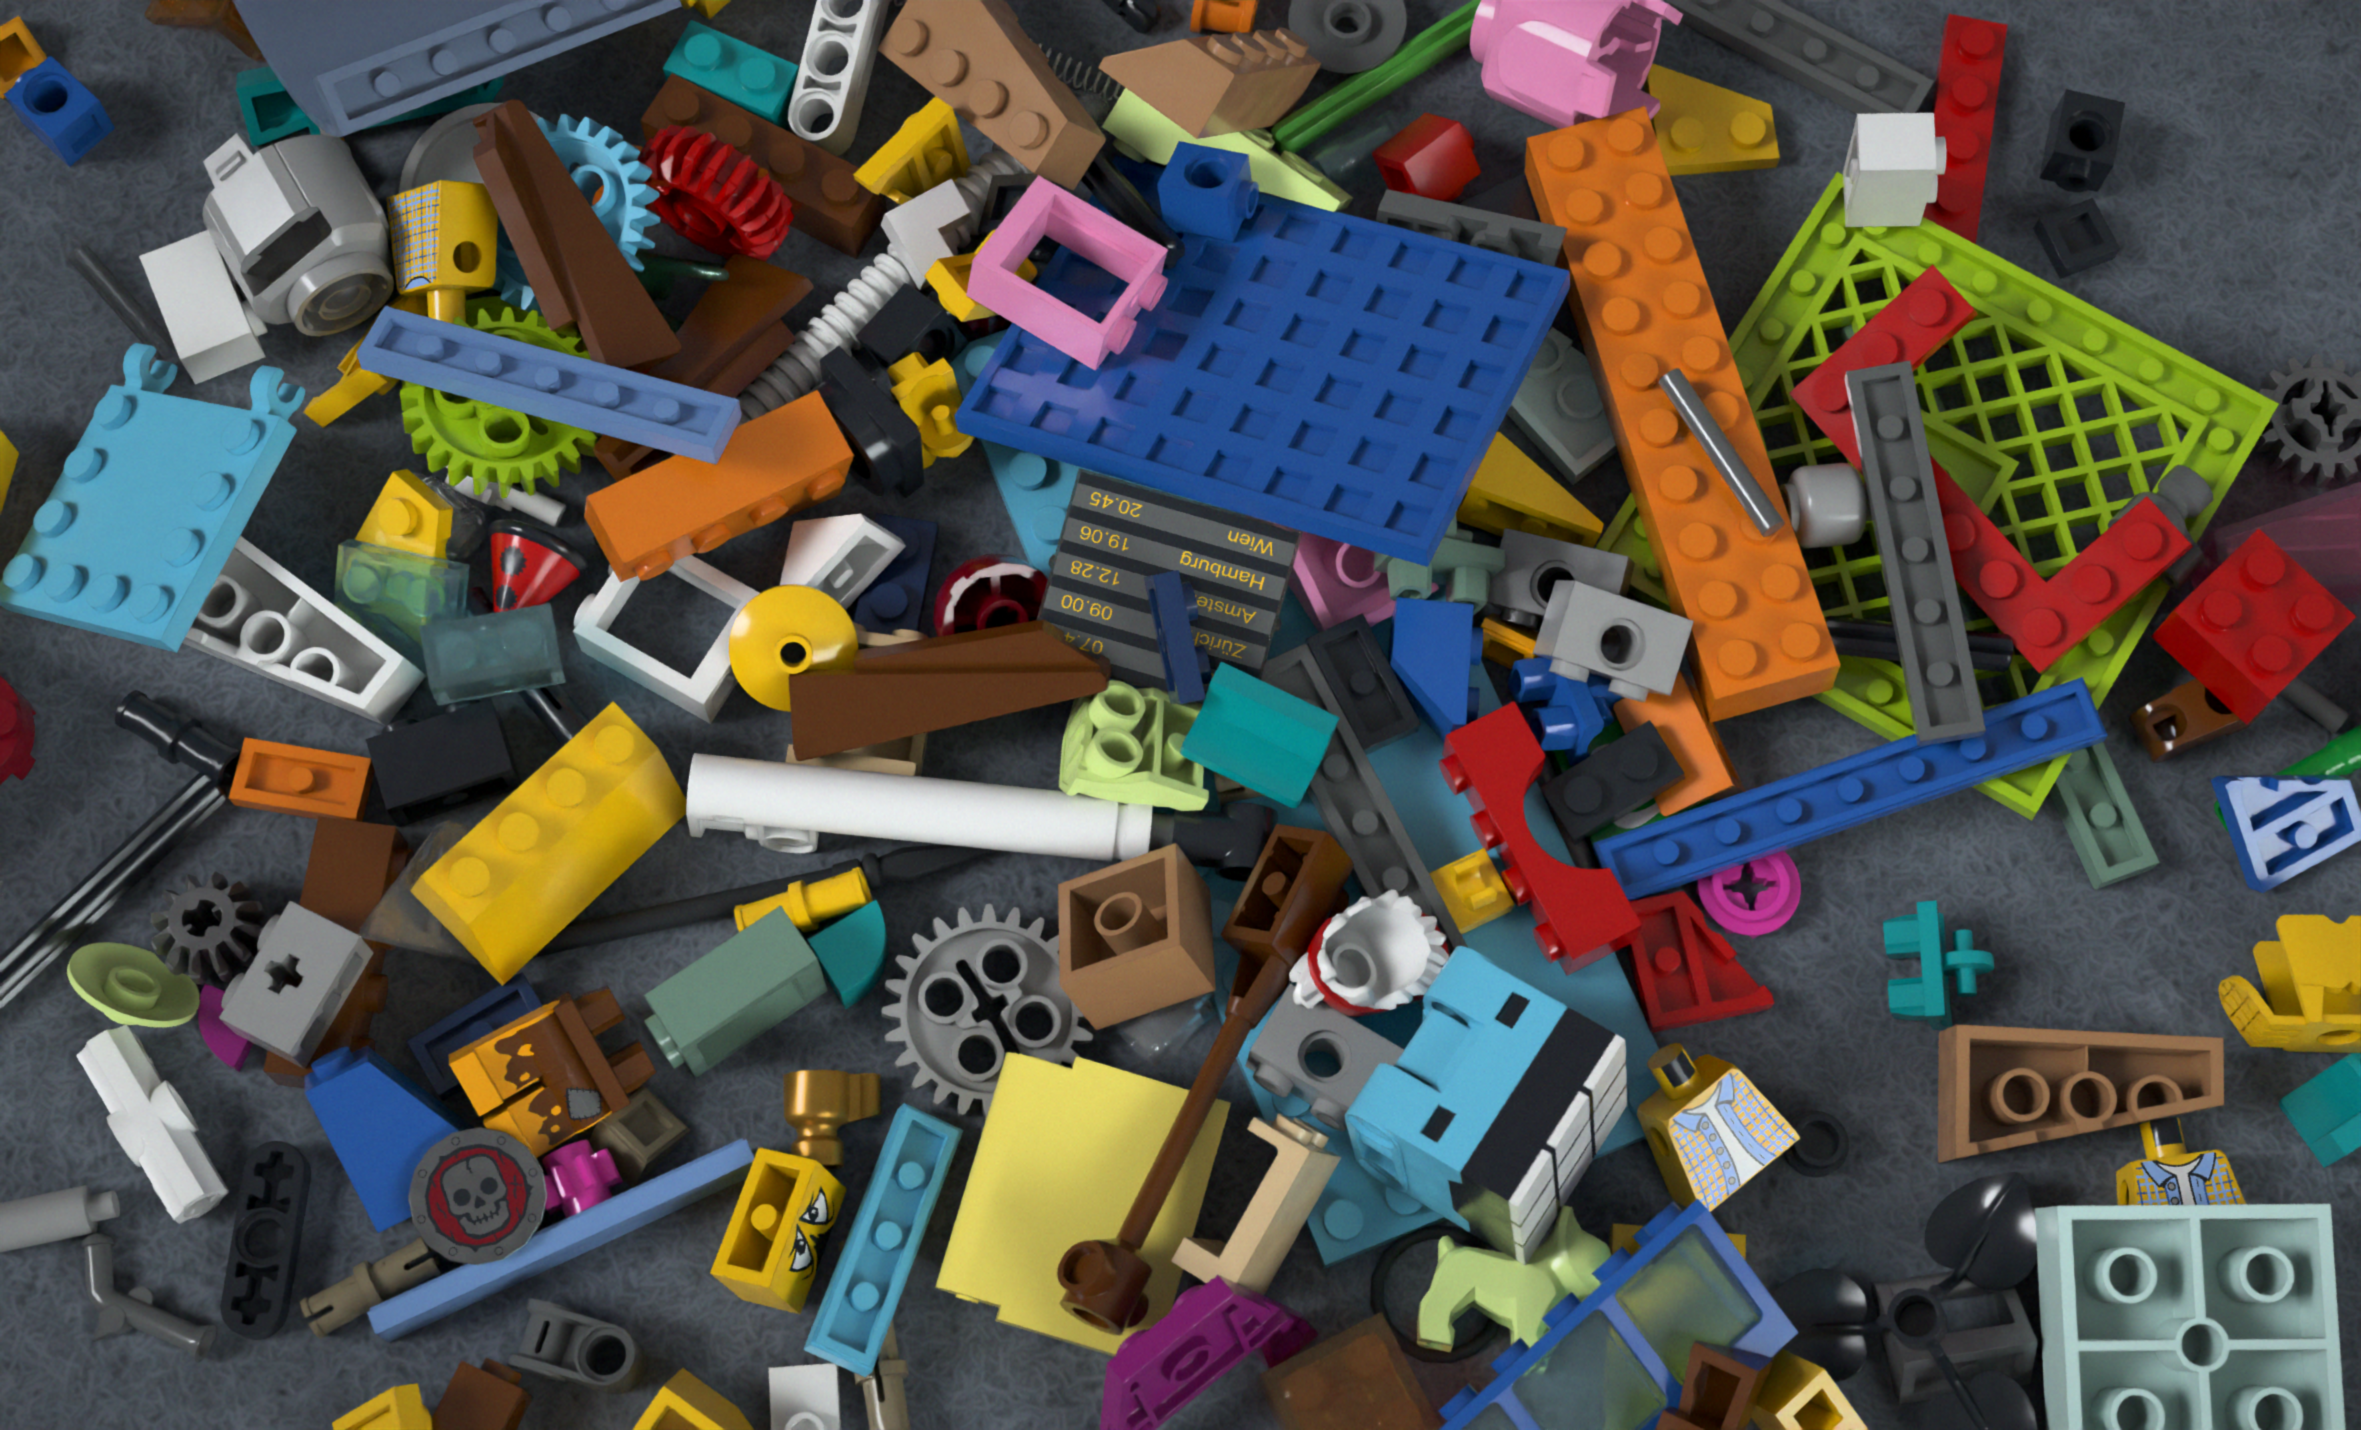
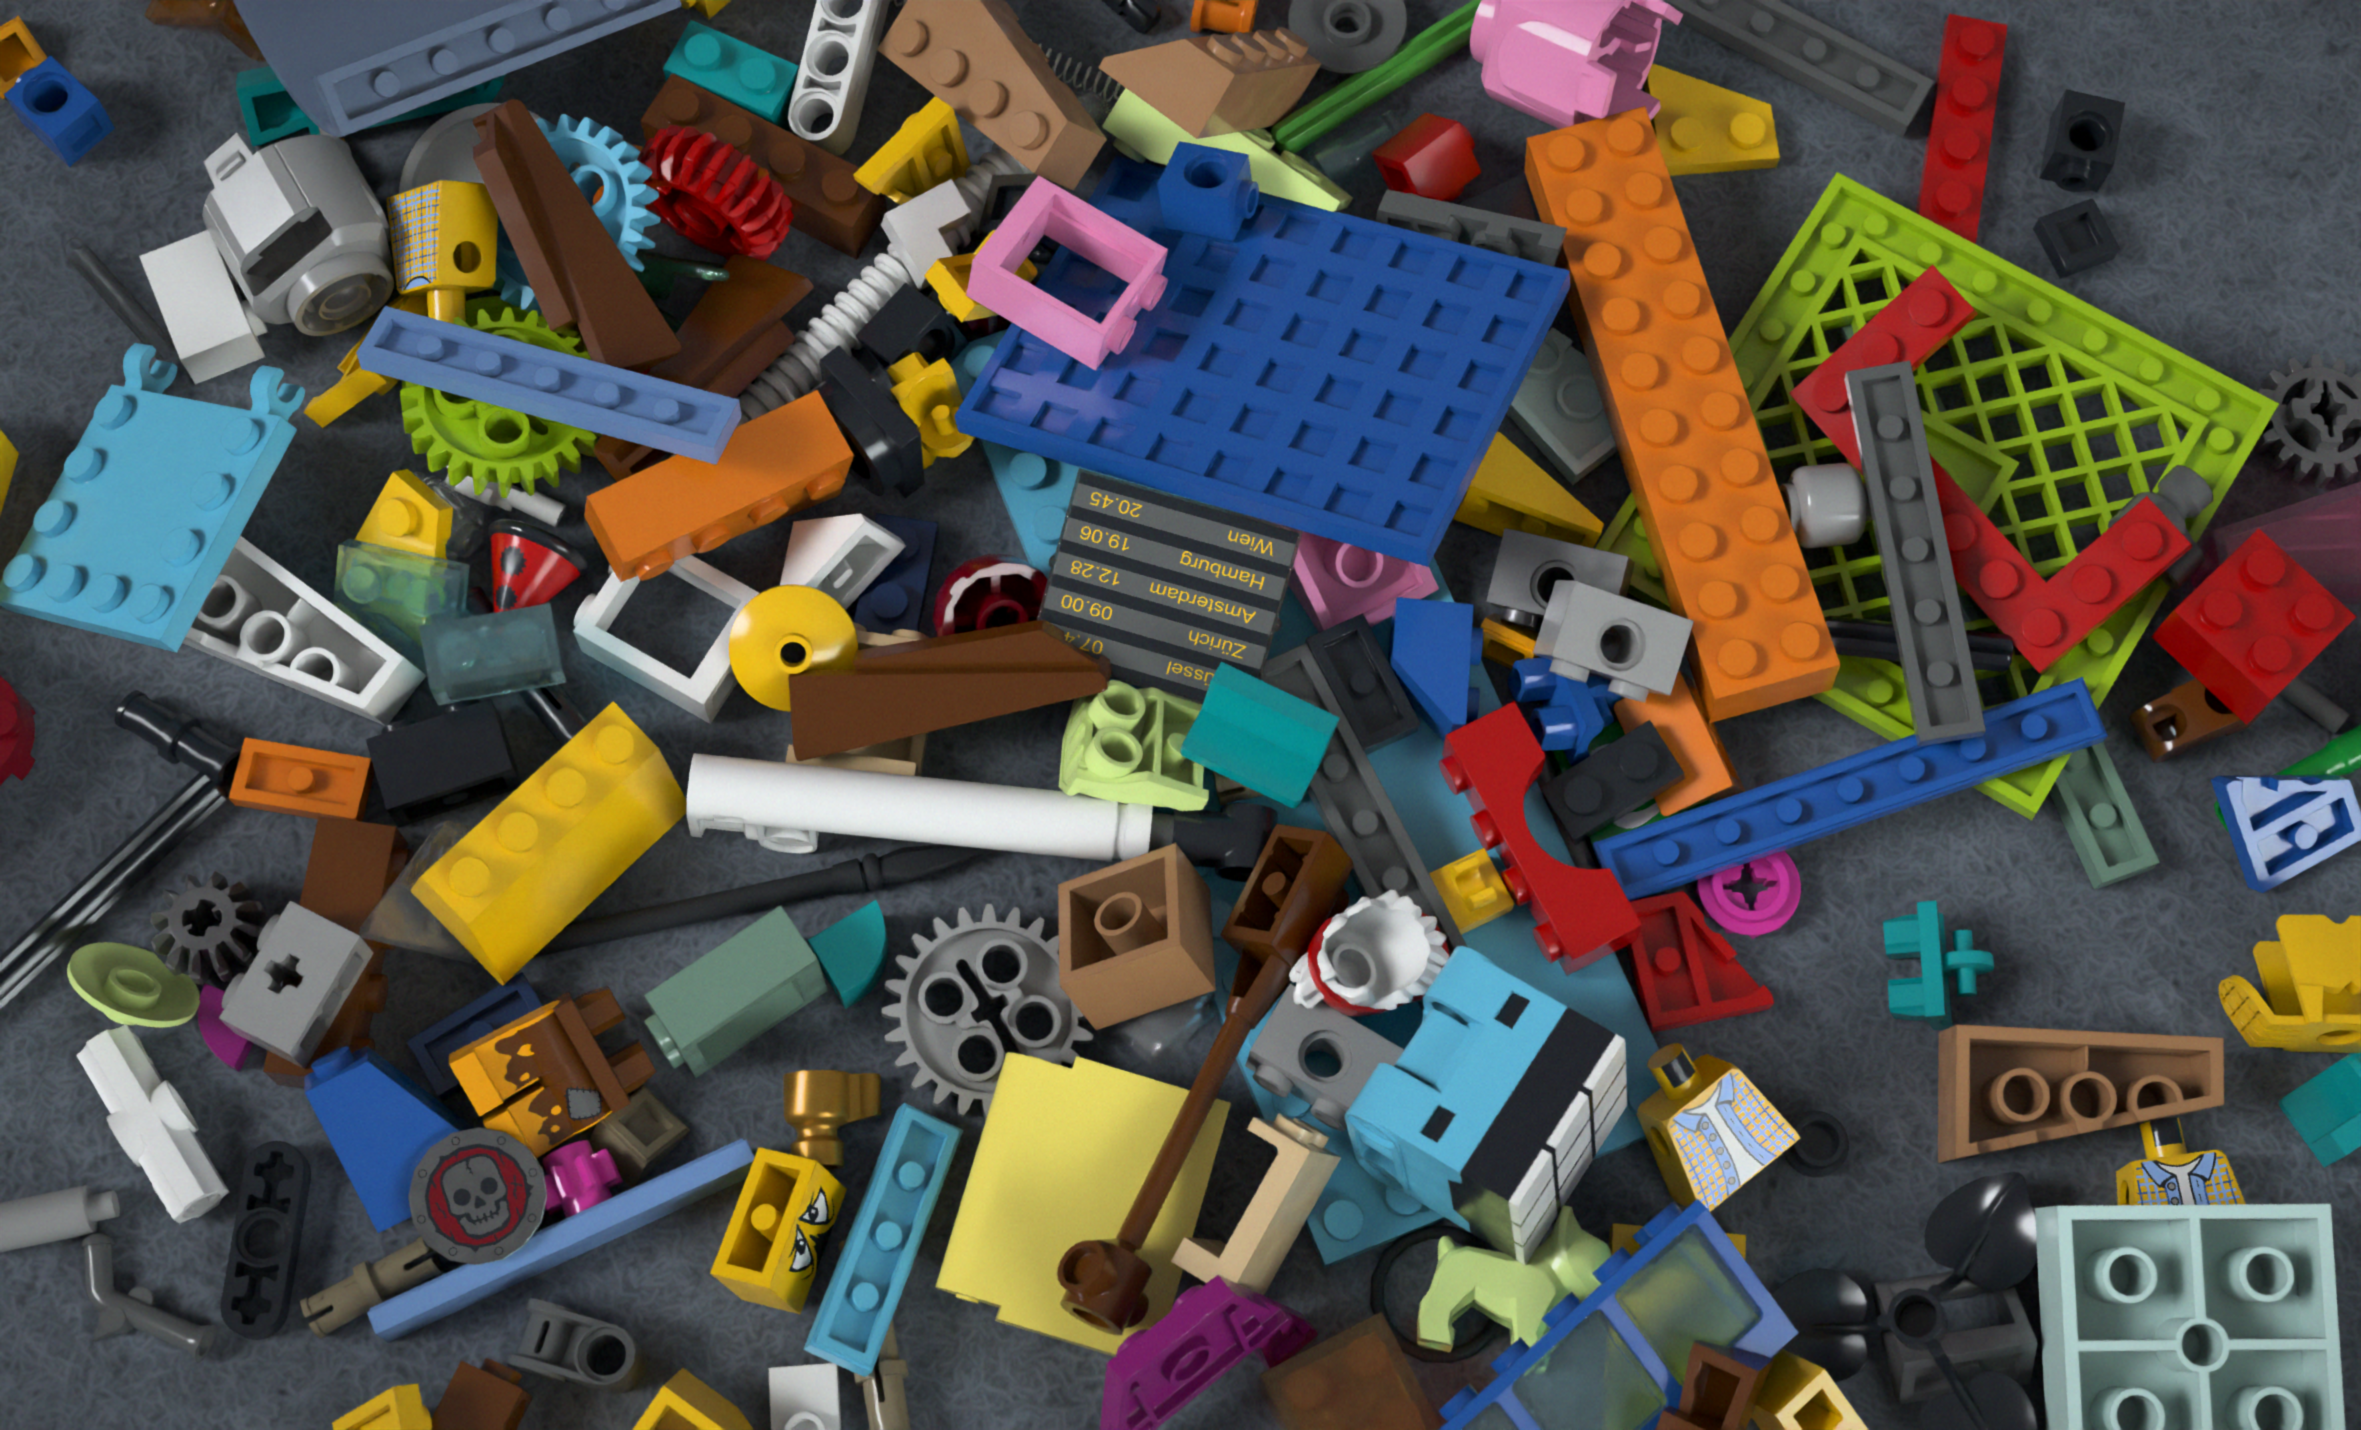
yellow pin [734,866,872,933] -> none
black axle [1081,149,1185,270] -> none
dark blue plate [1144,570,1212,704] -> none
sand green hips [1374,514,1505,615] -> none
dark grey bar [1658,368,1785,537] -> none
white brick [1843,113,1946,227] -> none

